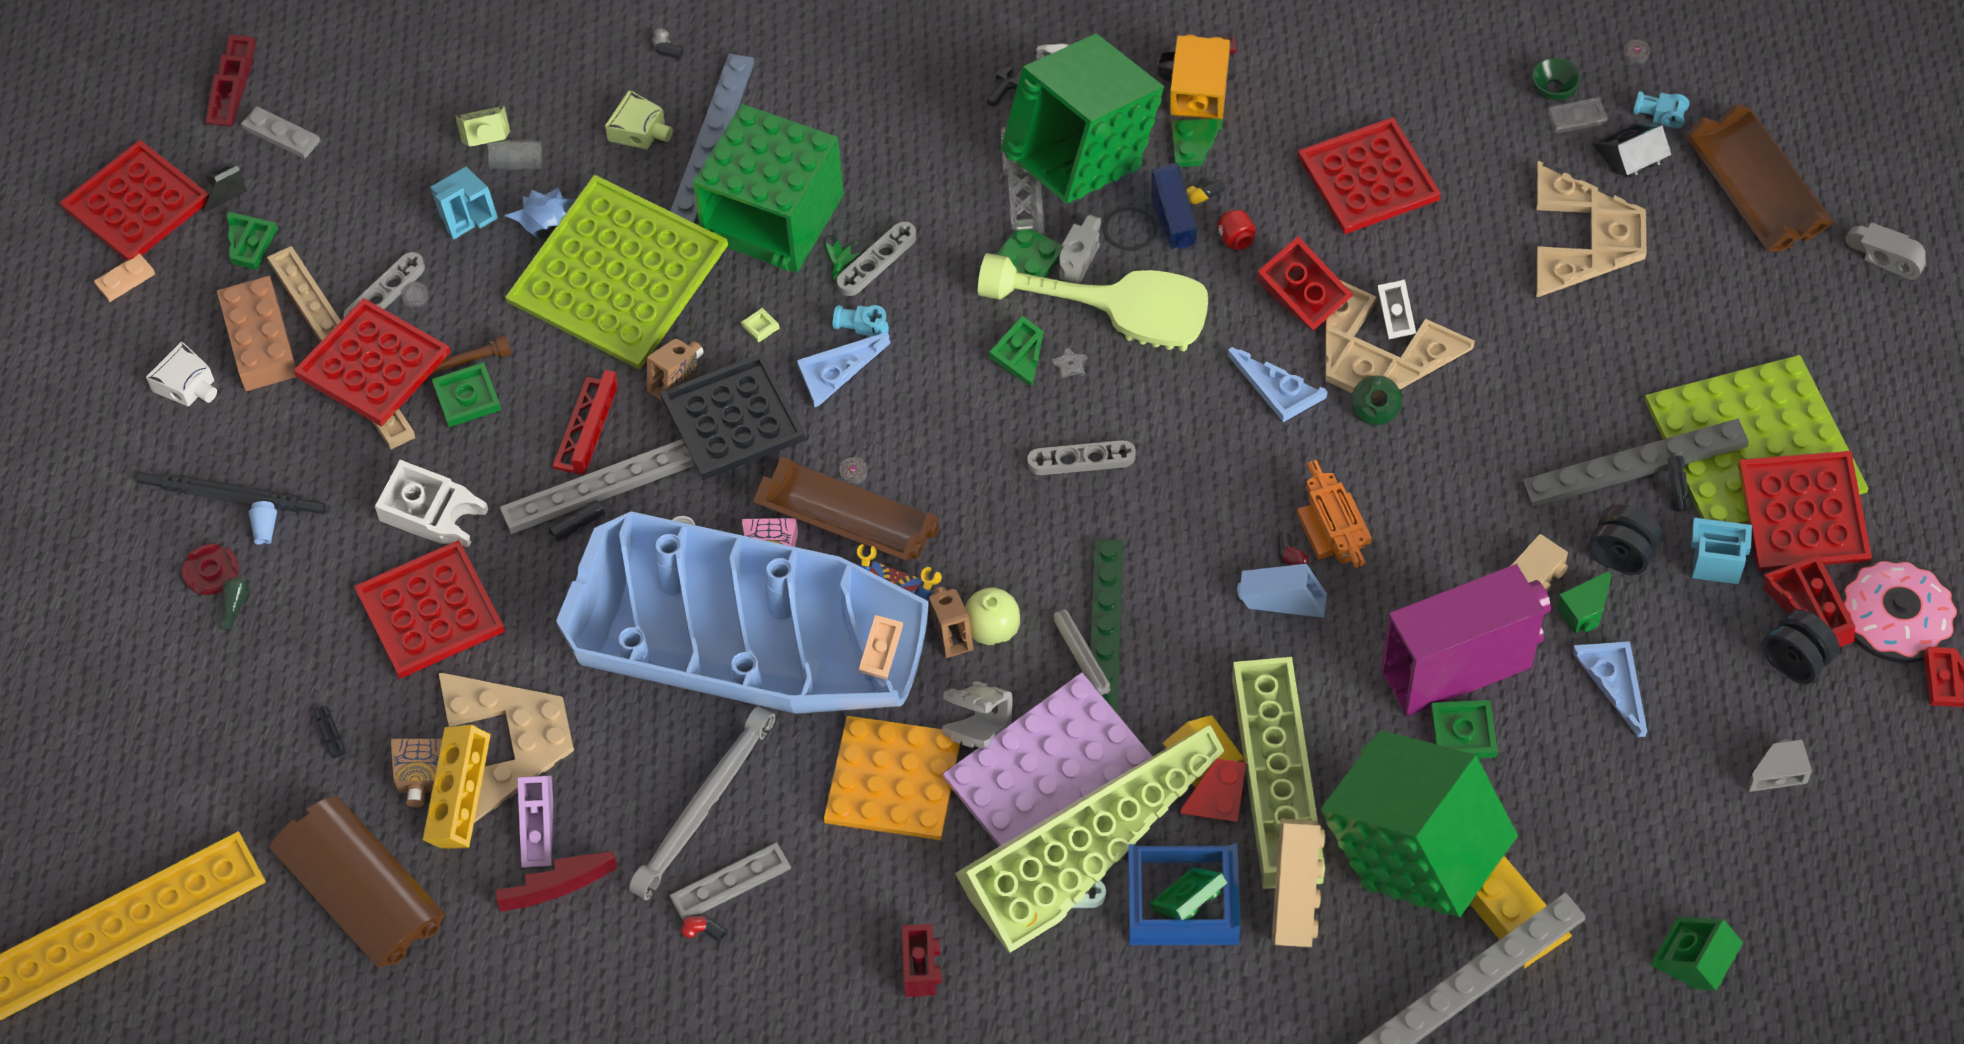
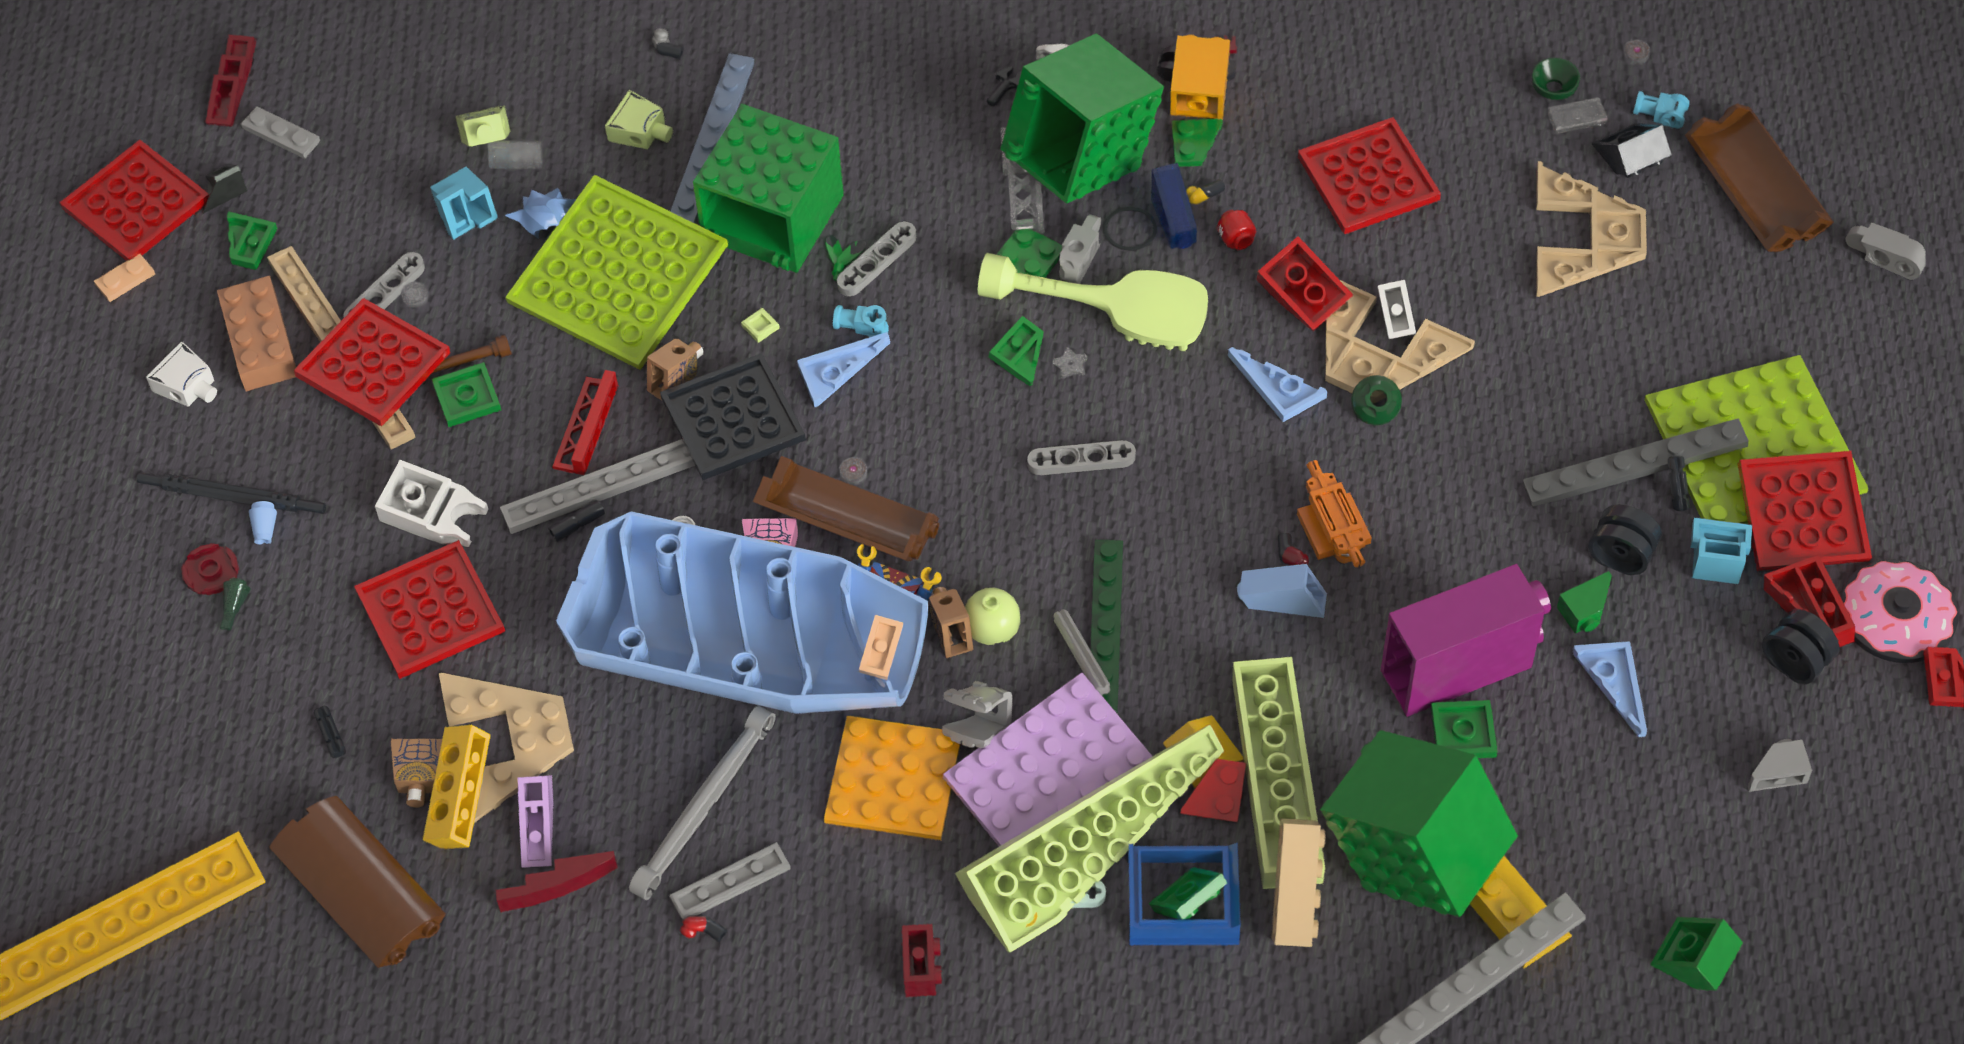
tan brick [1511,534,1568,592] -> none

